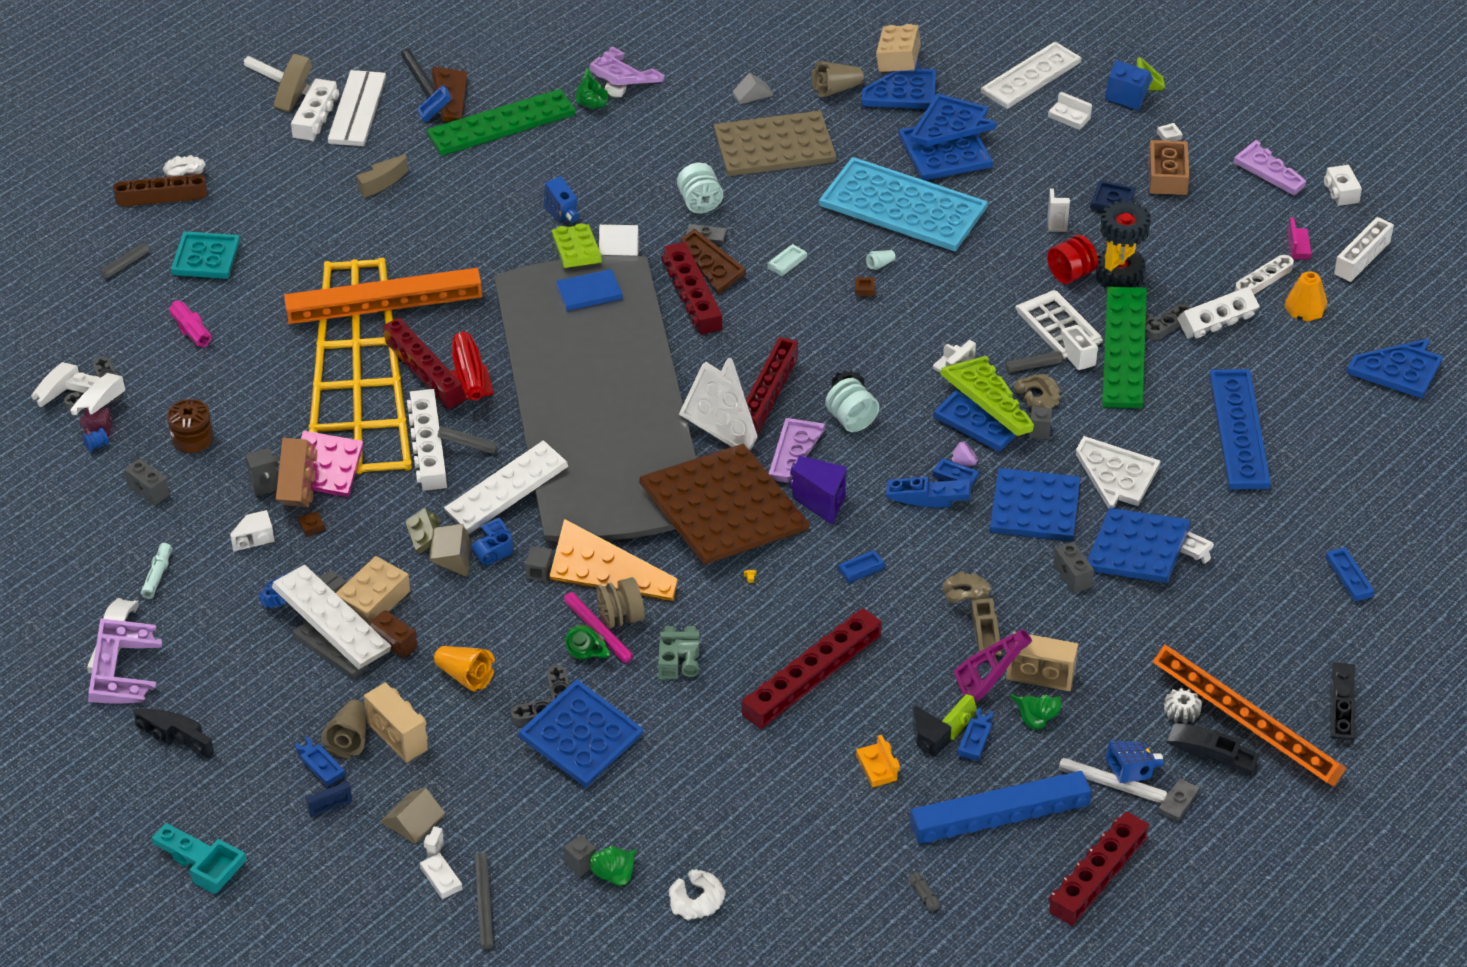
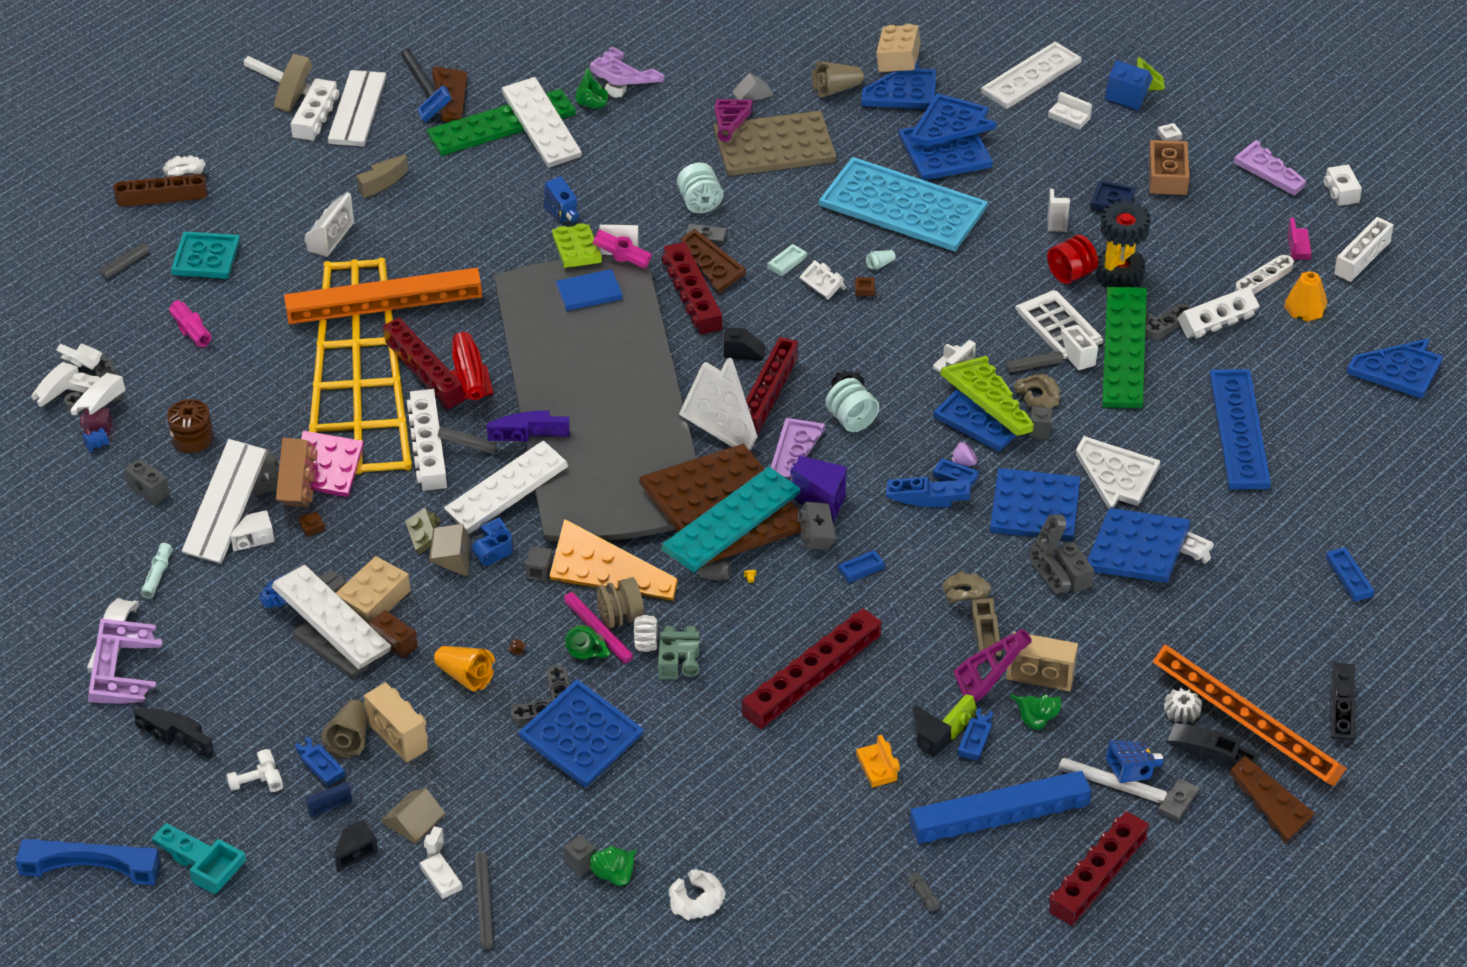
none -> blue arch [16,839,161,885]
none -> white bracket [56,343,102,370]
none -> white tile [182,439,268,564]
none -> white bar [226,749,283,792]
none -> white slope [305,193,354,257]
none -> black slope [334,820,378,872]
none -> dark purple slope [487,410,570,442]
none -> white plate [502,77,582,168]
none -> reddish brown piece [508,639,527,655]
none -> dark pink piece [593,230,652,269]
none -> white gear [634,615,658,652]
none -> teal plate [661,467,800,573]
none -> dark grey cone [699,560,731,581]
none -> magenta plate [714,99,753,142]
none -> black slope [724,327,765,360]
none -> dark grey brick [797,502,836,550]
none -> white bracket [799,260,846,300]
none -> dark grey beam [1029,514,1071,594]
none -> reddish brown wing [1229,756,1315,844]

